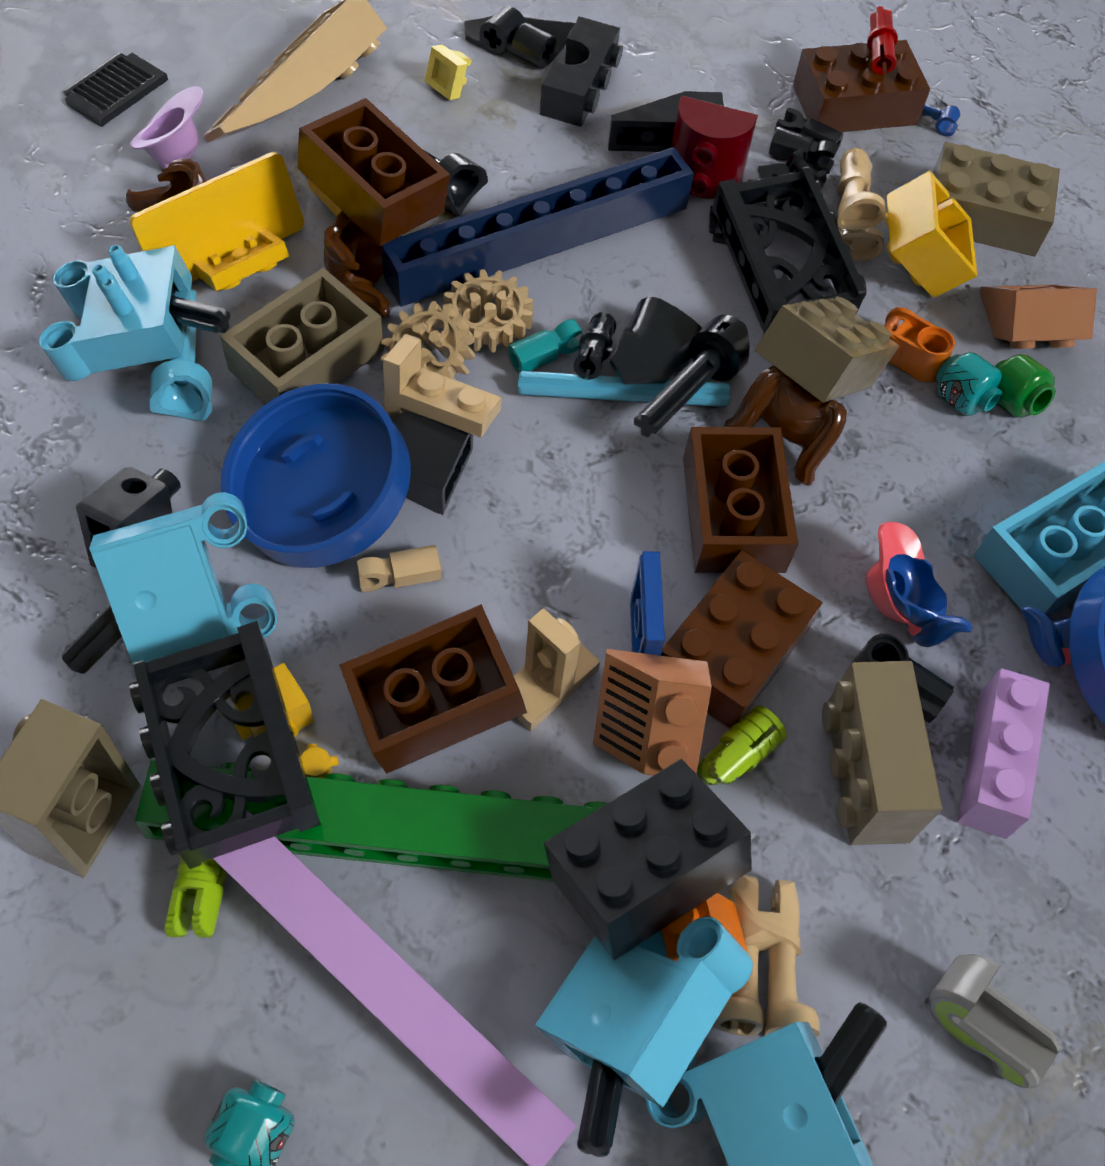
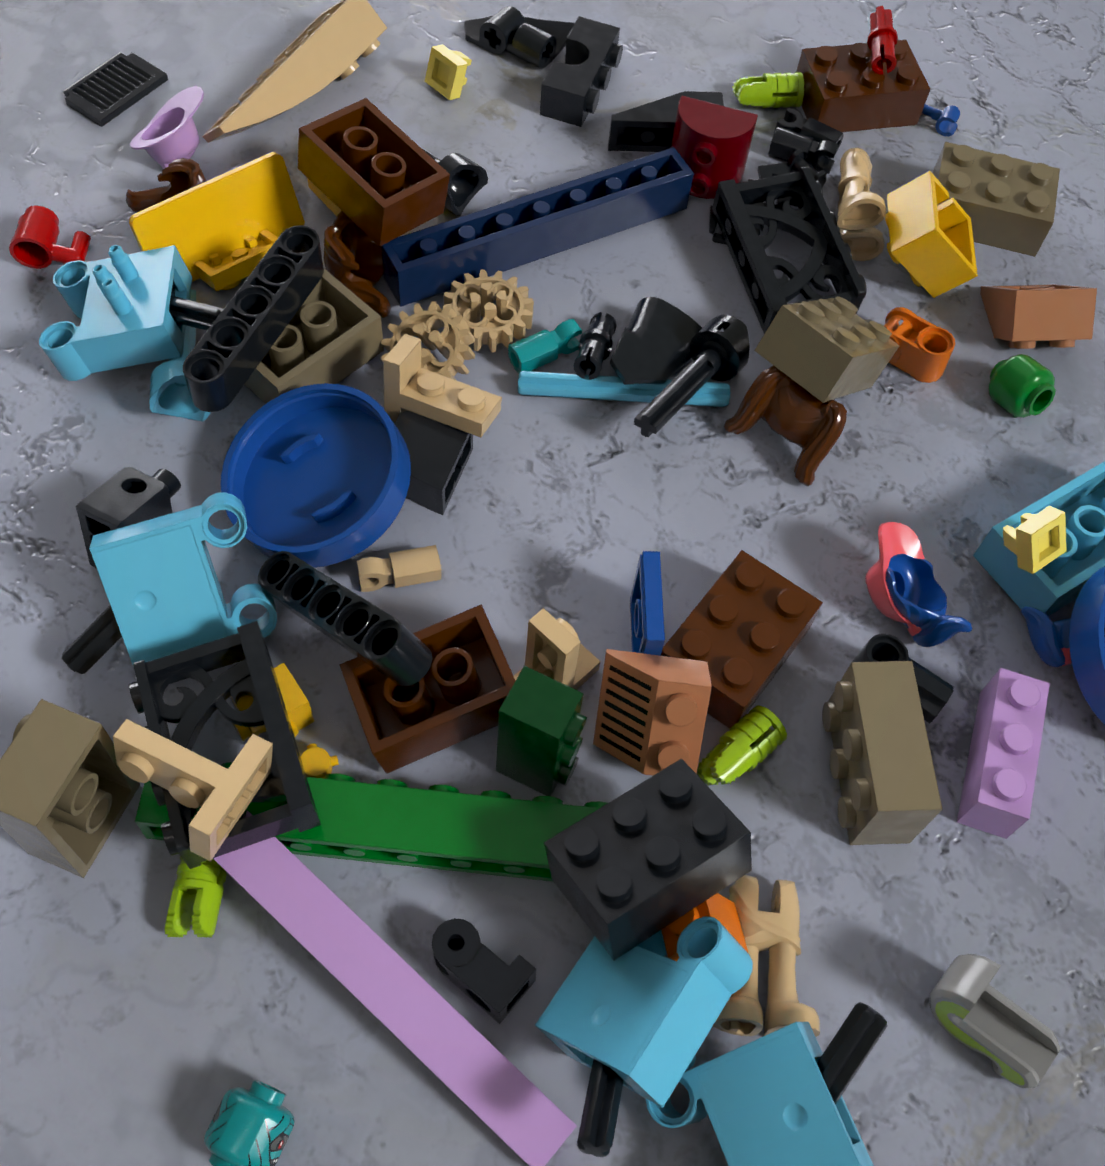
reddish brown brick [683,427,798,573] -> none
teal head [936,352,1003,416] -> none
none -> red piece [9,205,91,269]
none -> tan bracket [113,719,273,861]
none -> black beam [183,225,324,412]
none -> black beam [258,551,433,686]
none -> black leg [432,918,536,1024]
none -> dark green brick [496,665,587,796]
none -> lime hinge [732,72,804,108]
none -> light yellow tile [1003,506,1066,574]

